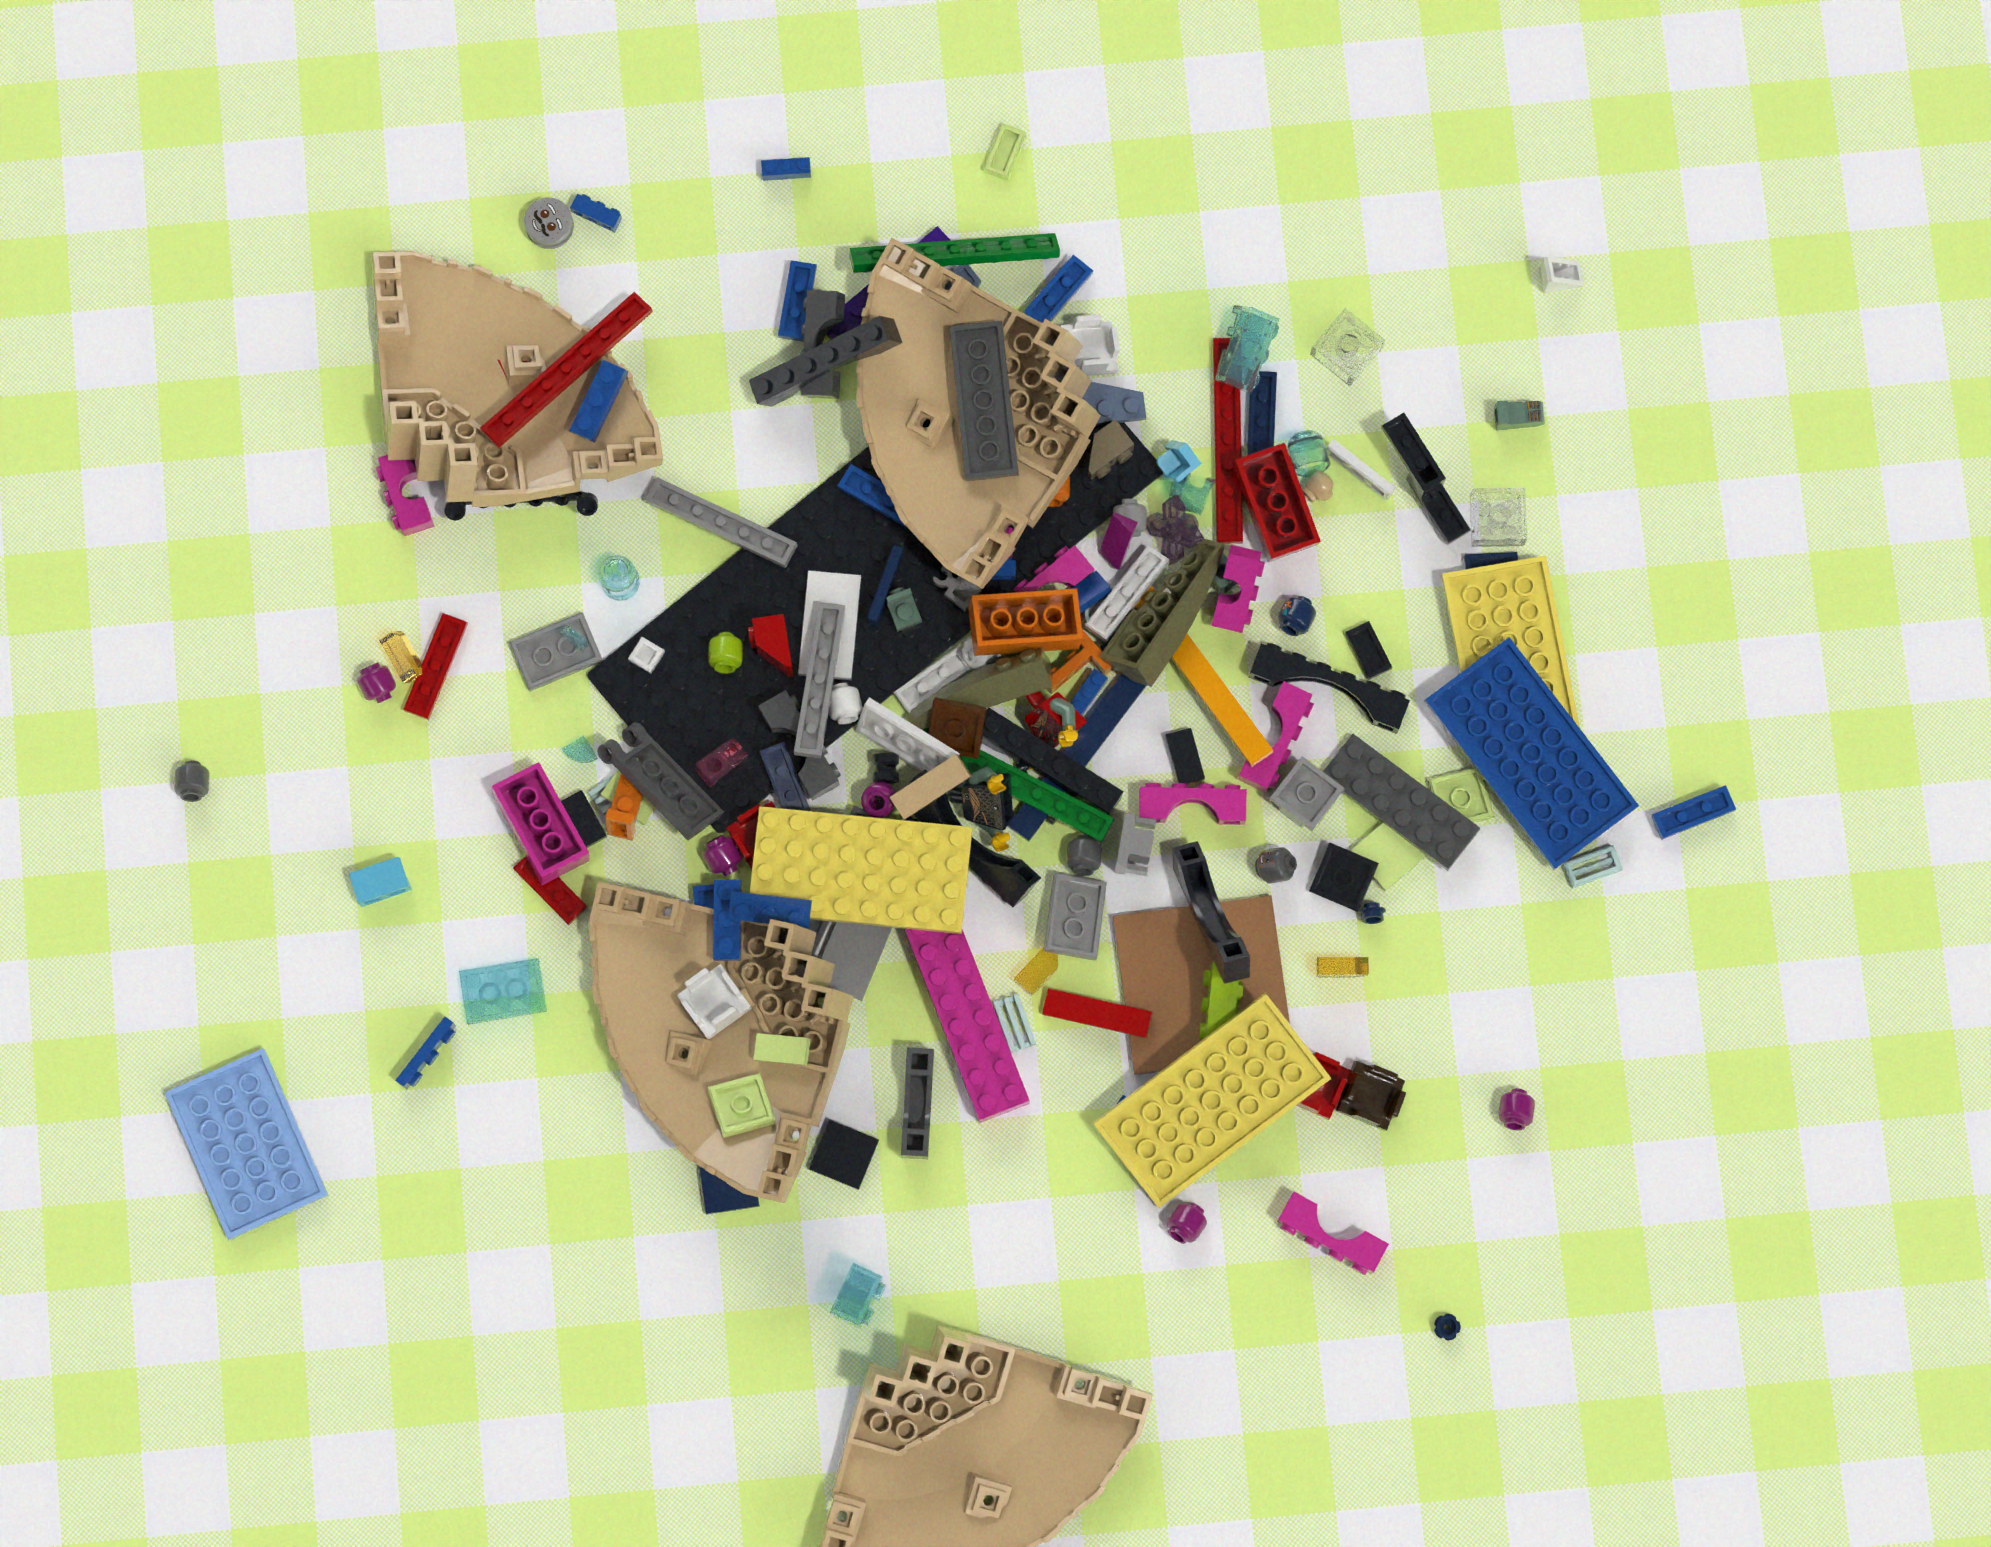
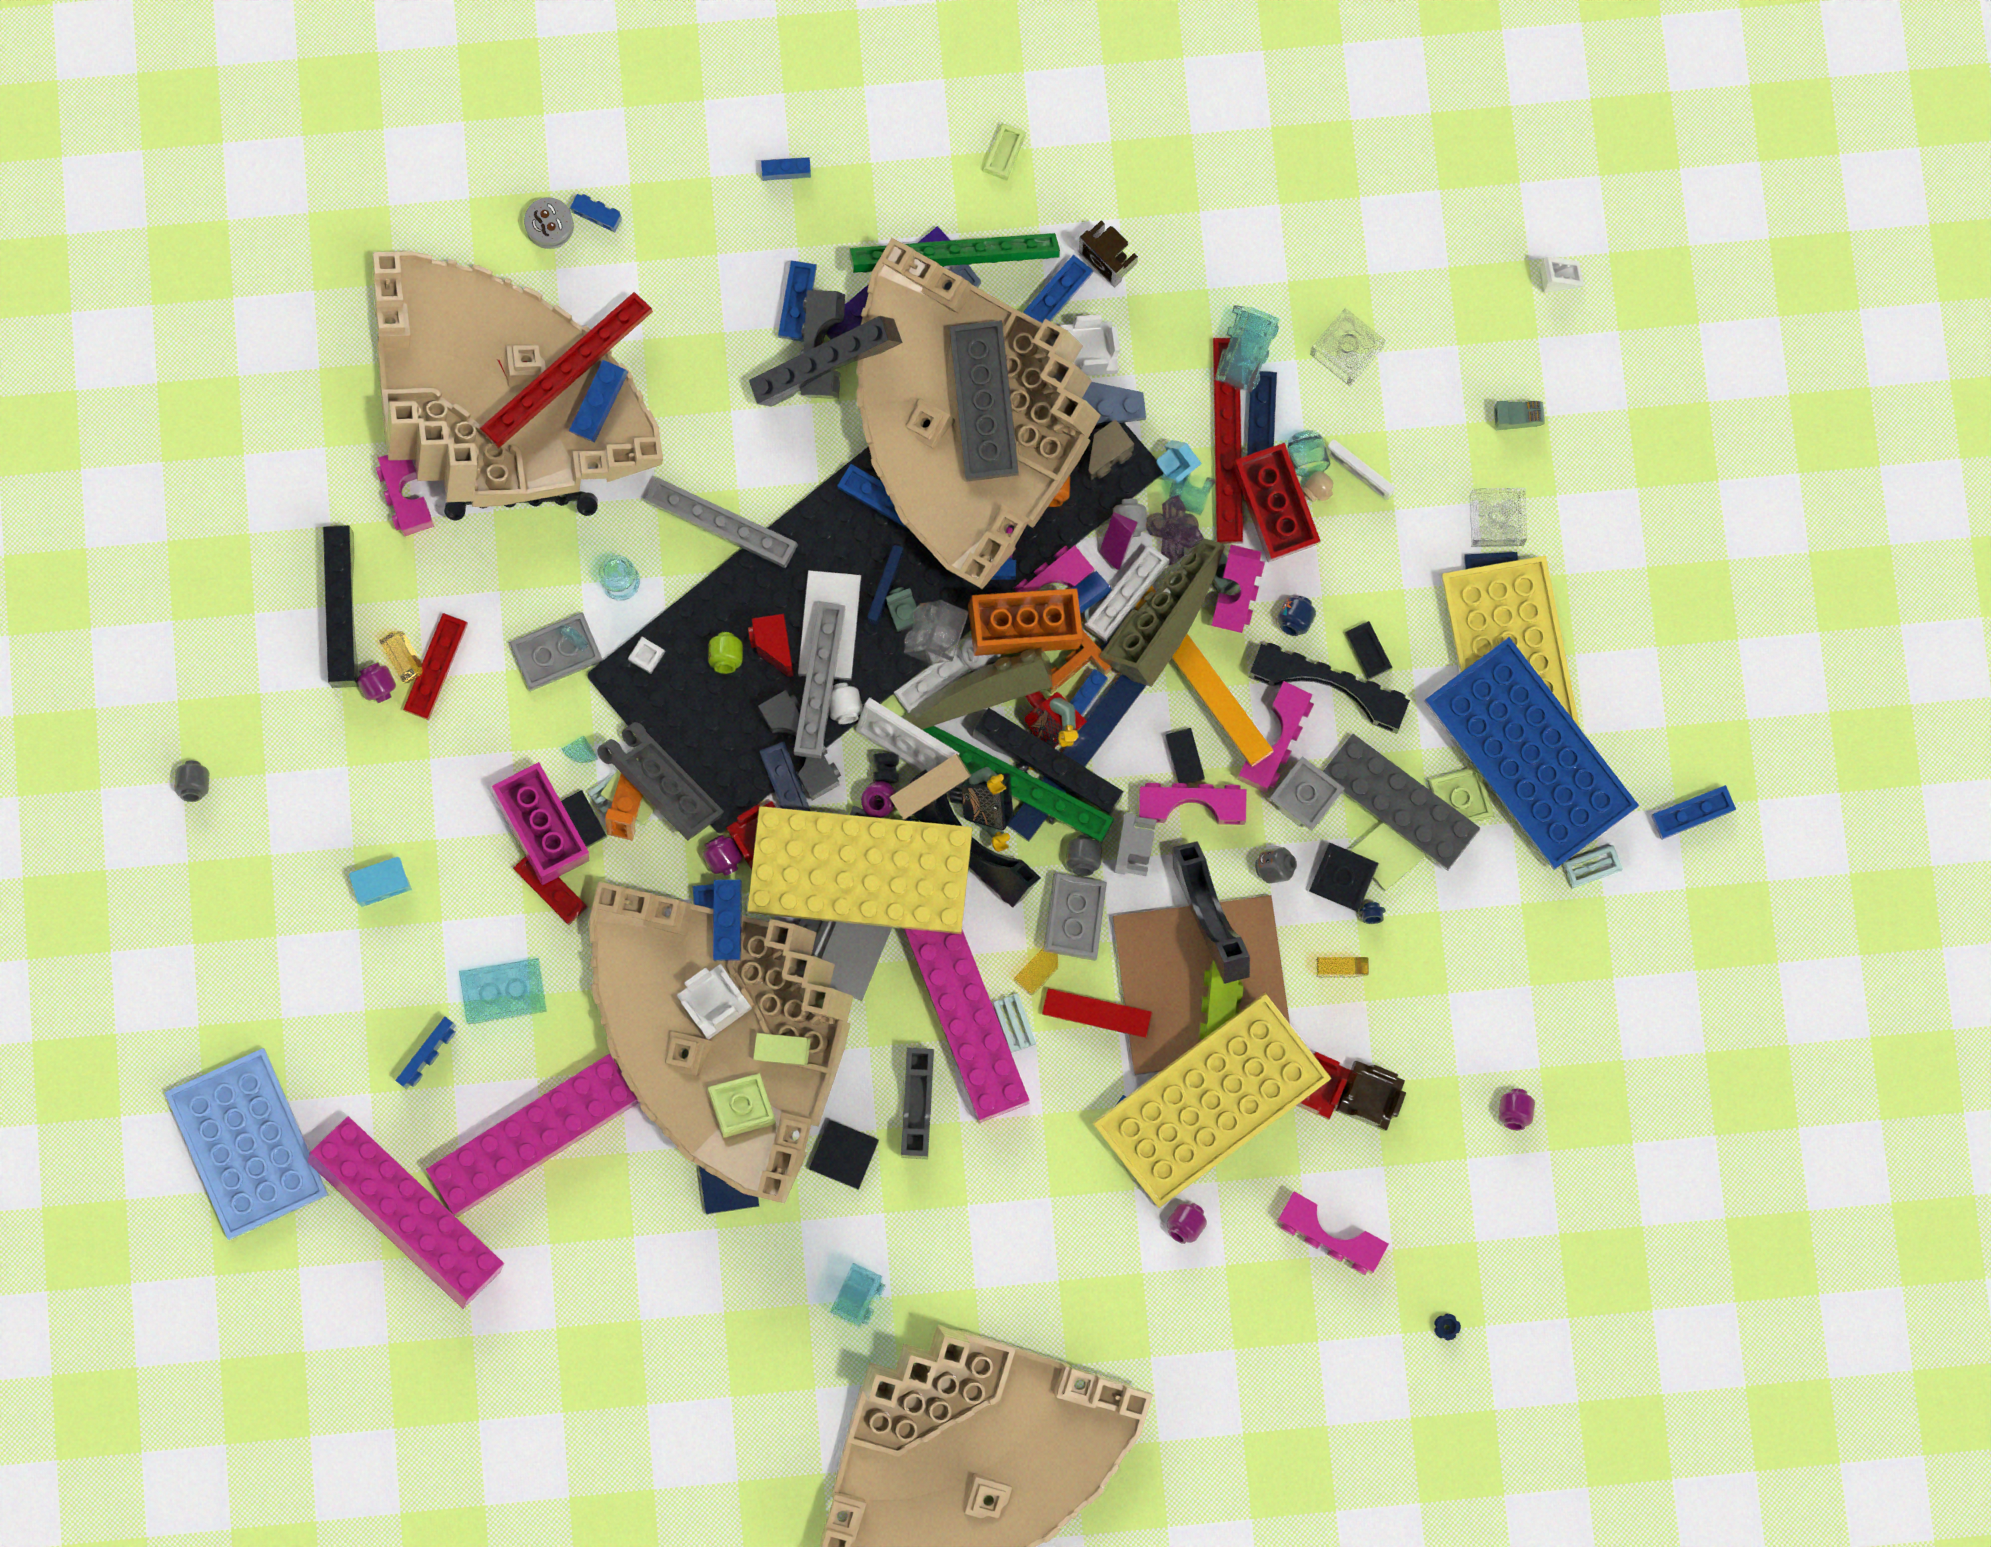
clear pink leg [695,738,748,788] -> none
blue plate [728,891,812,928] -> none
reddish brown tile [929,697,987,759] -> none
light grey plate [933,566,982,612] -> none
black bracket [1381,413,1471,545] -> none
none -> dark pink brick [307,1116,504,1309]
none -> black arch [323,525,359,688]
none -> dark pink brick [426,1053,640,1217]
none -> clear brick [904,600,969,664]
none -> dark brown panel [1078,220,1138,288]

